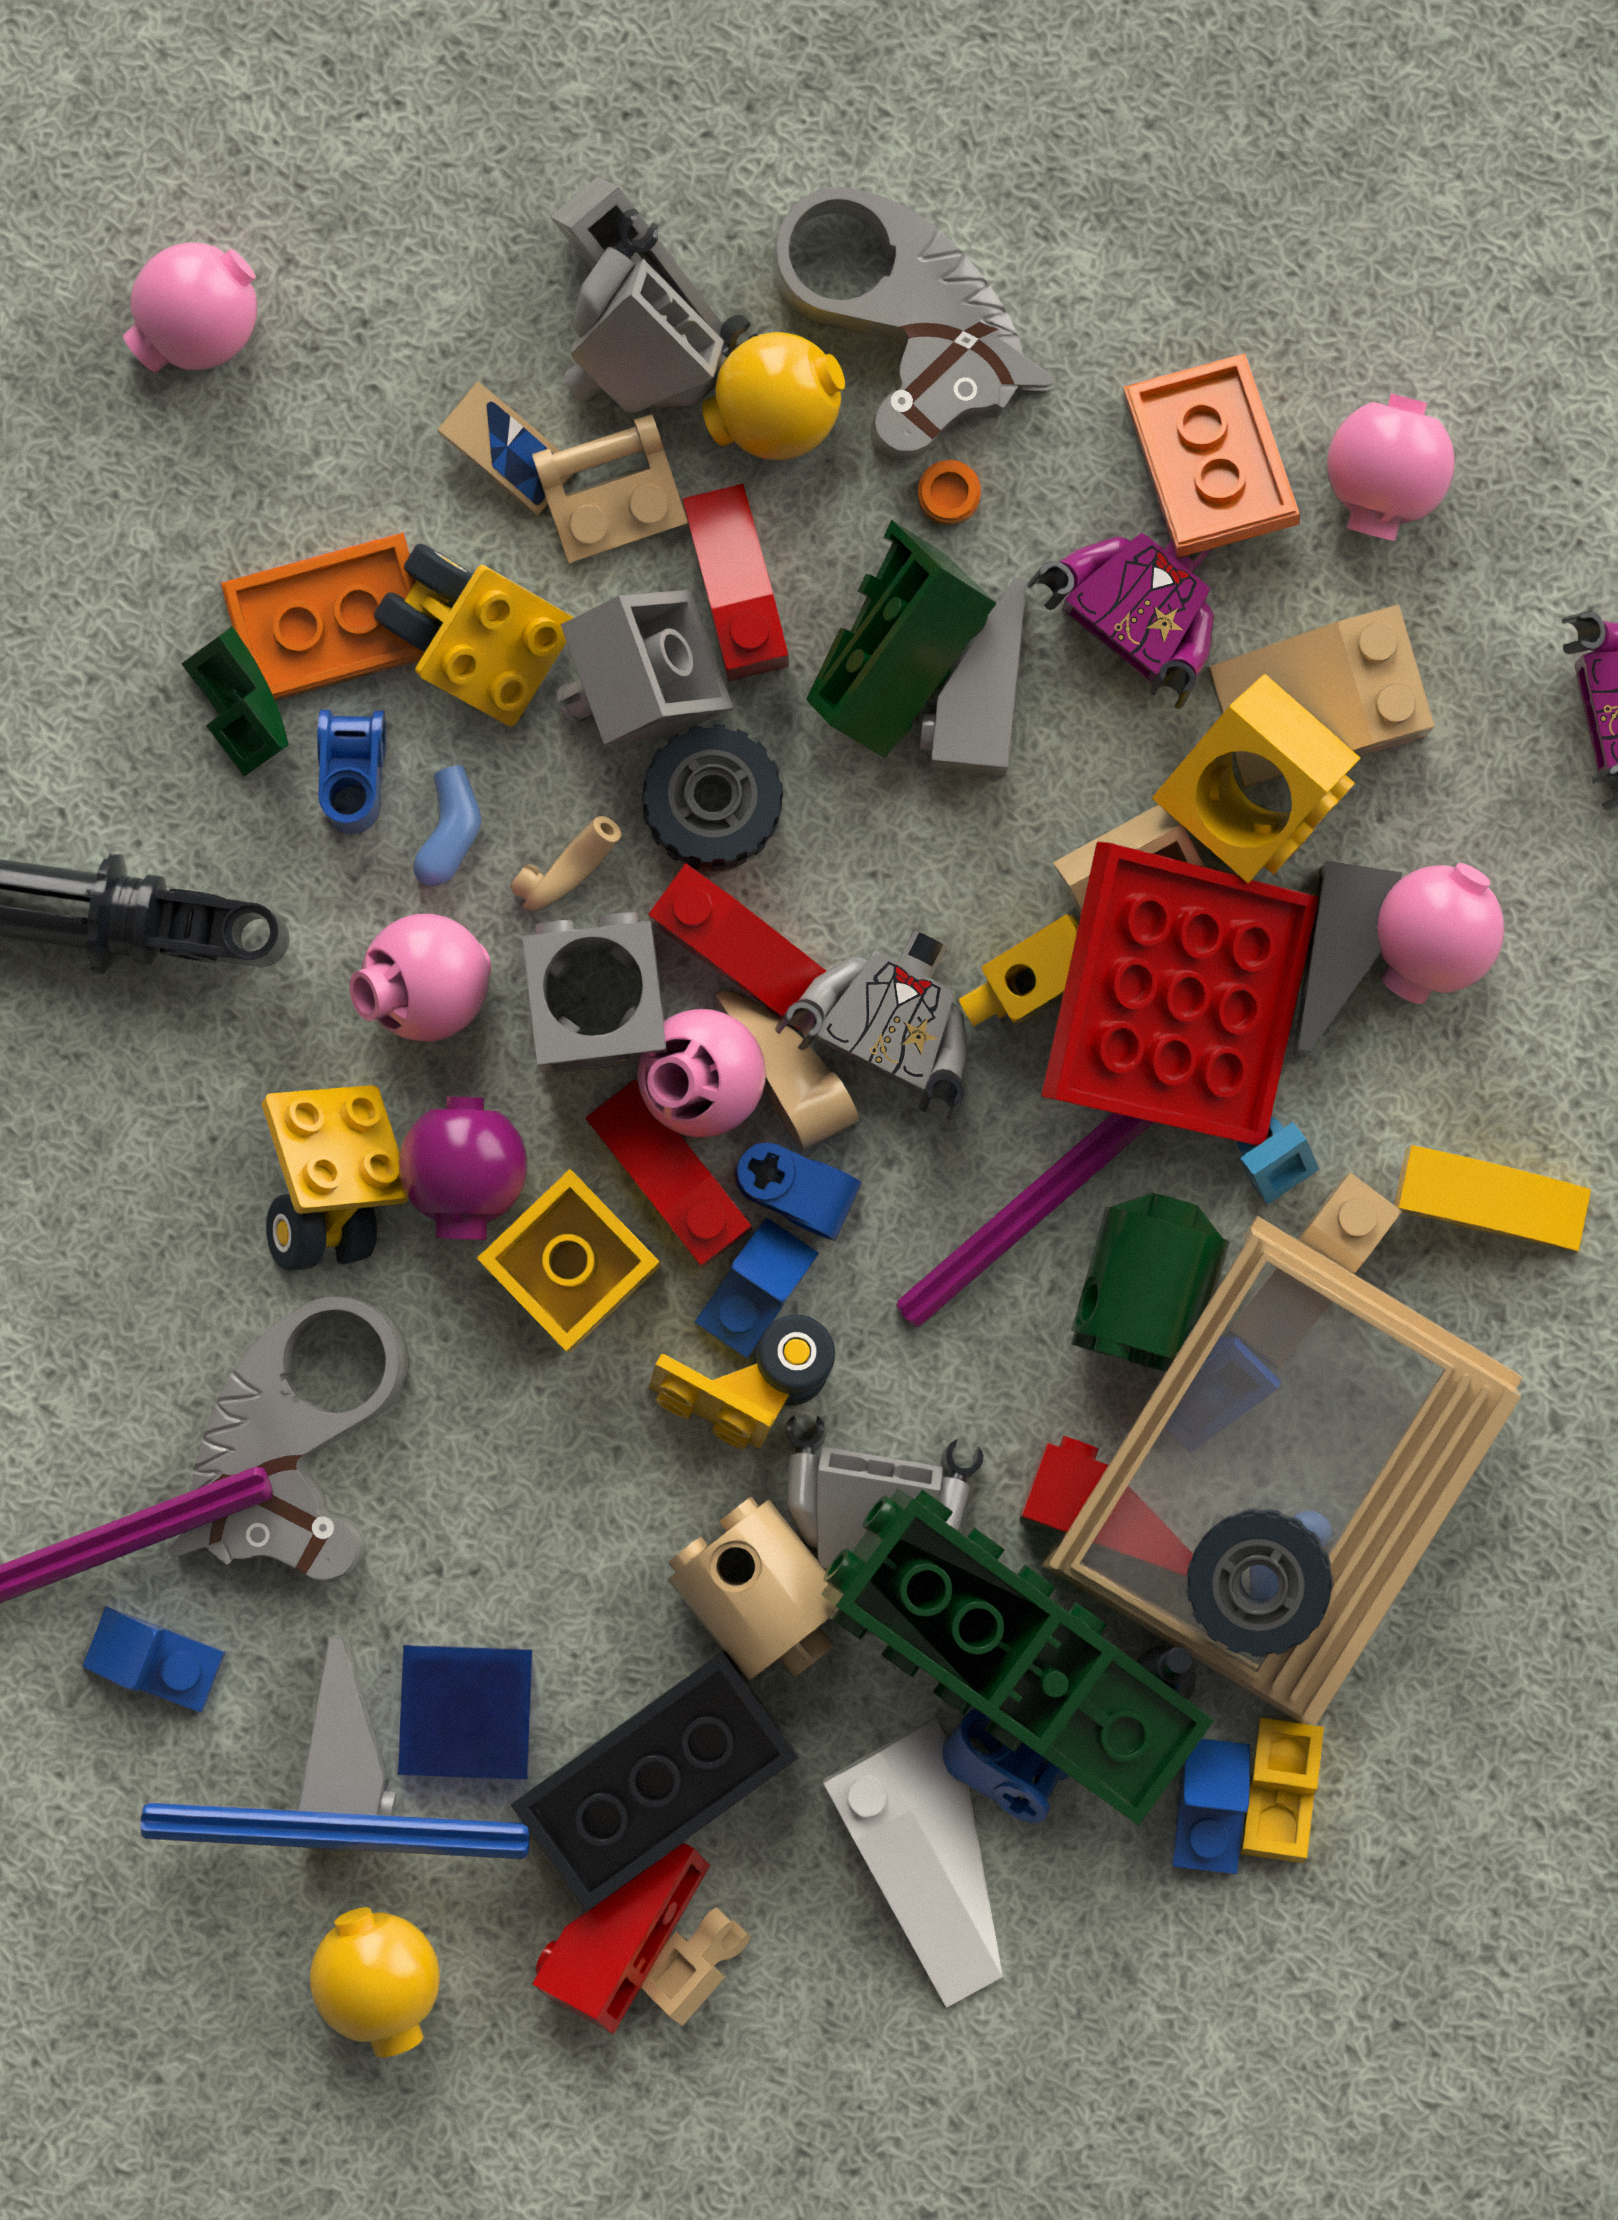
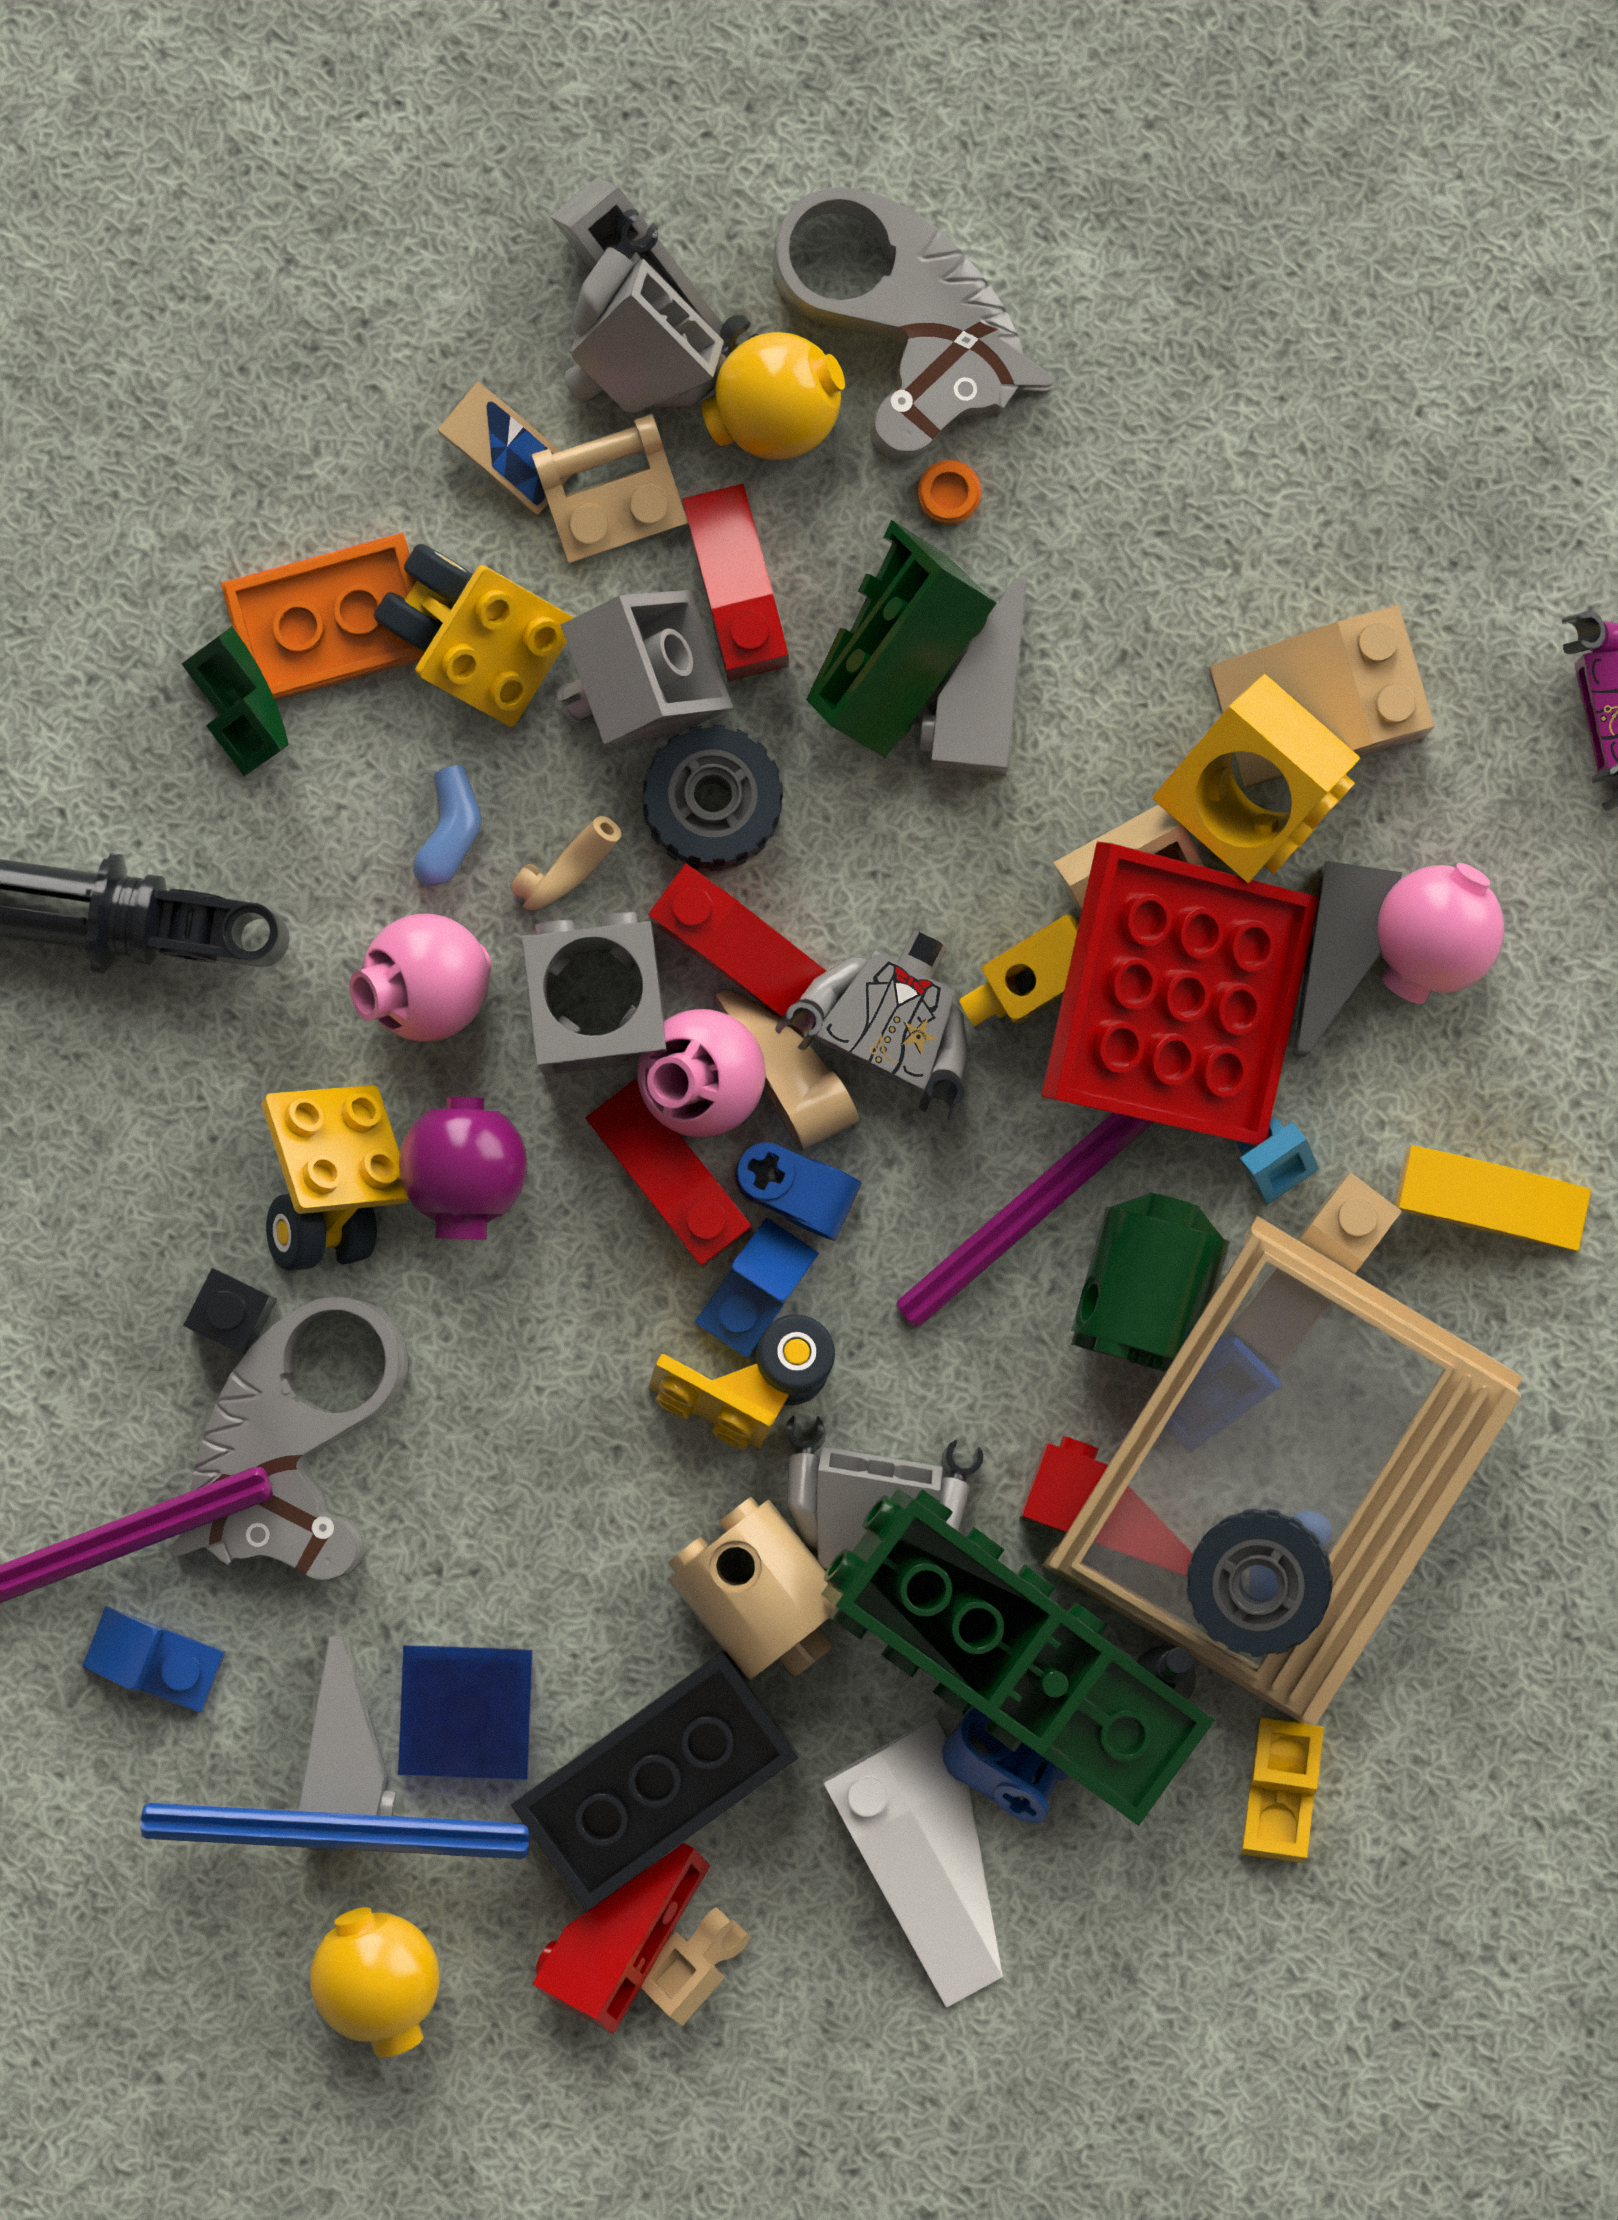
bright pink brick [123,243,257,373] -> none
blue piece [317,709,386,834] -> none
yellow brick [477,1169,662,1354] -> none
magenta torso [1027,533,1214,709] -> none
tile [1124,353,1300,558] -> none
blue slope [1171,1738,1250,1874] -> none
bright pink brick [1327,393,1455,541] -> none
none -> black brick [183,1268,277,1355]

